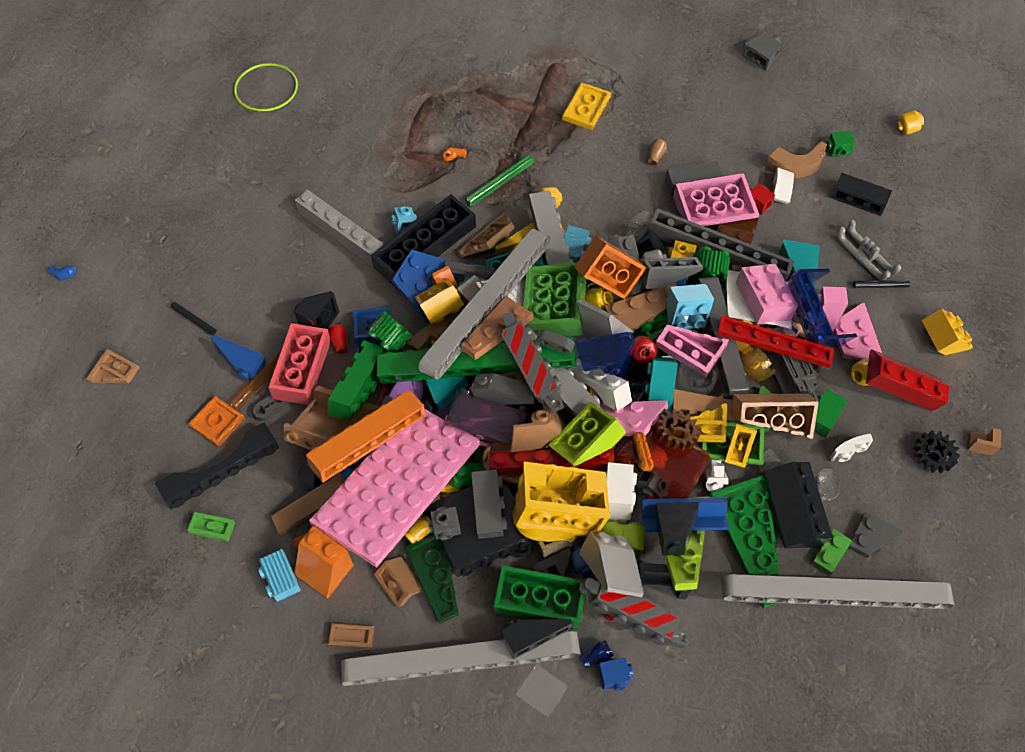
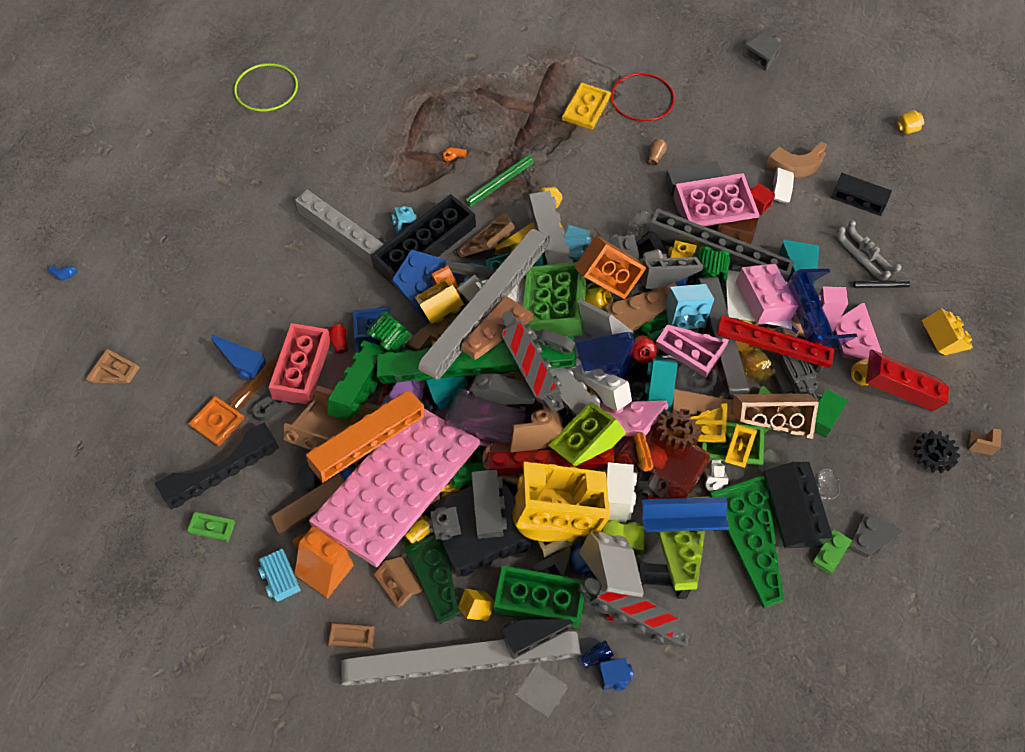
black bar [171,302,217,335] -> none
black slope [294,291,340,329] -> none
black slope [655,502,699,556] -> none
light grey beam [722,575,955,609] -> none
green brick [826,131,856,157] -> none
white slope [830,434,873,462] -> none
none -> yellow panel [458,589,495,621]
none -> red piece [611,73,675,122]

